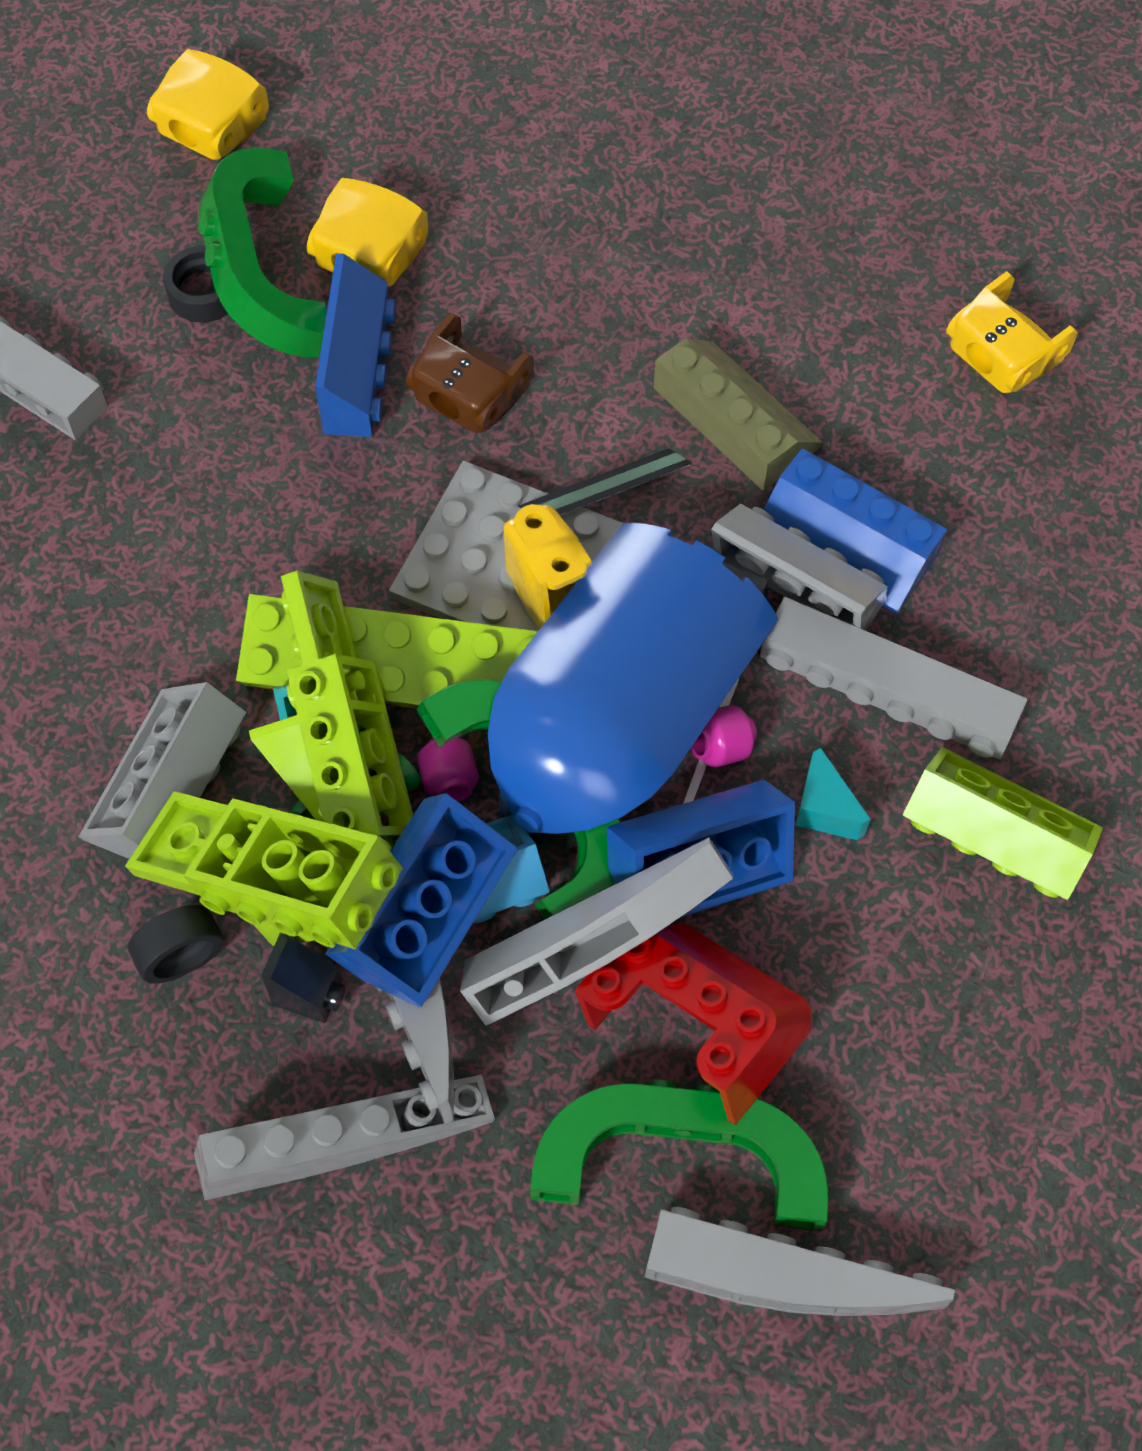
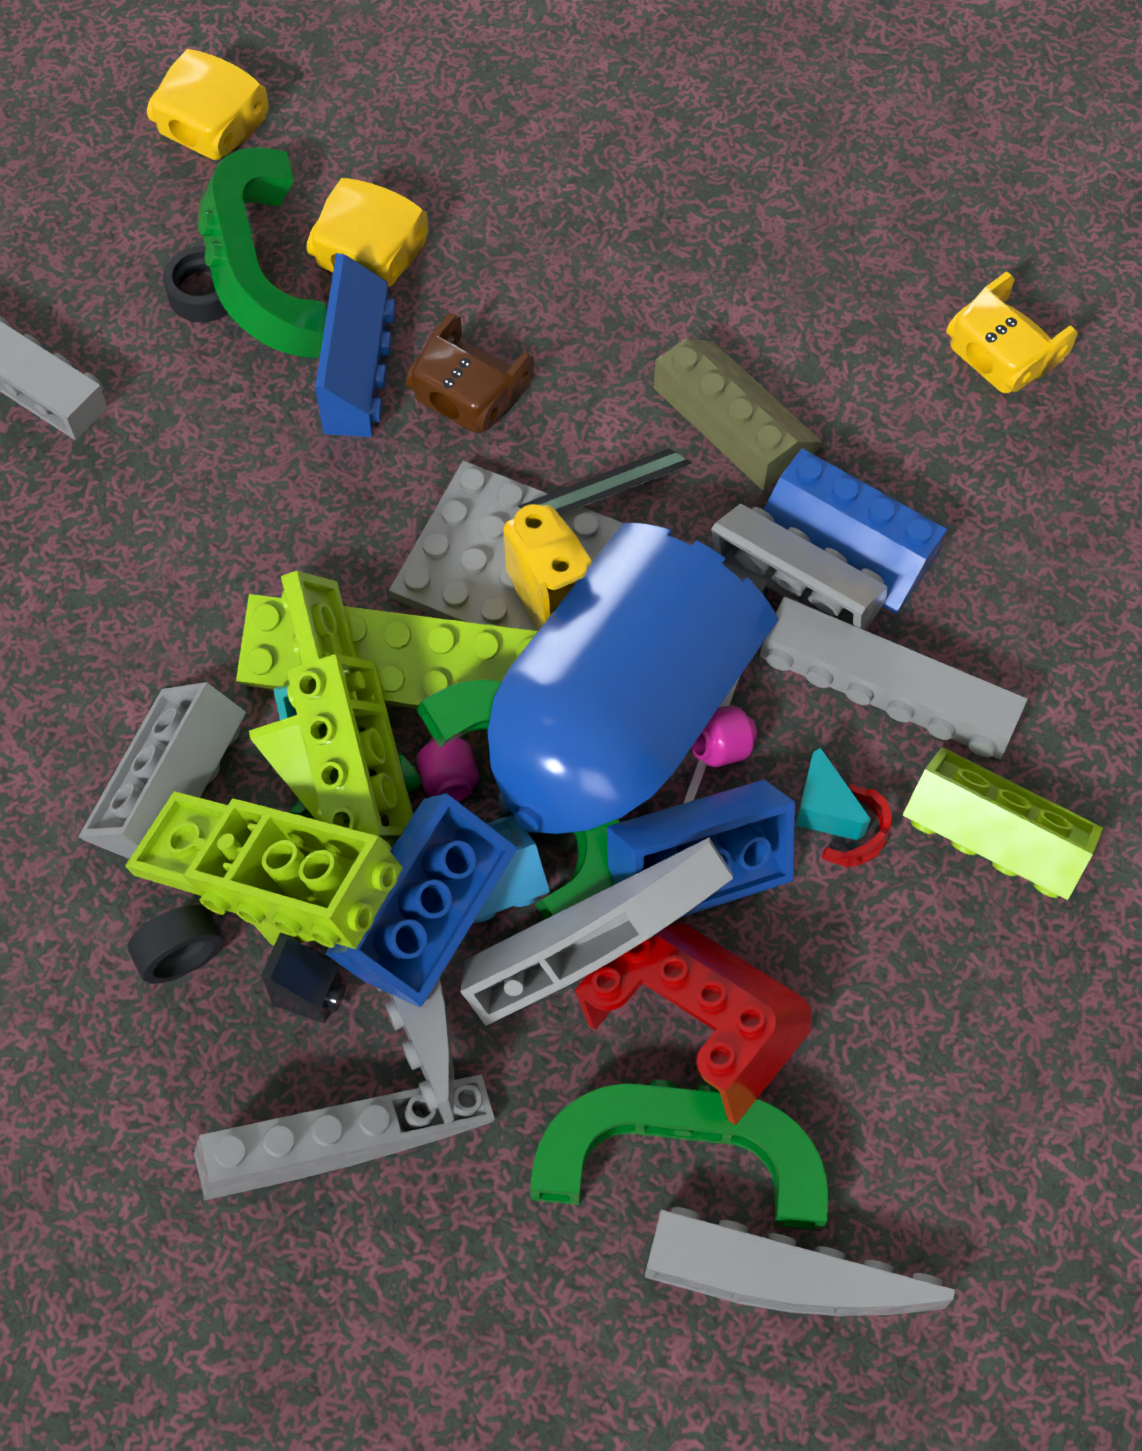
none -> red helmet [822,784,892,868]

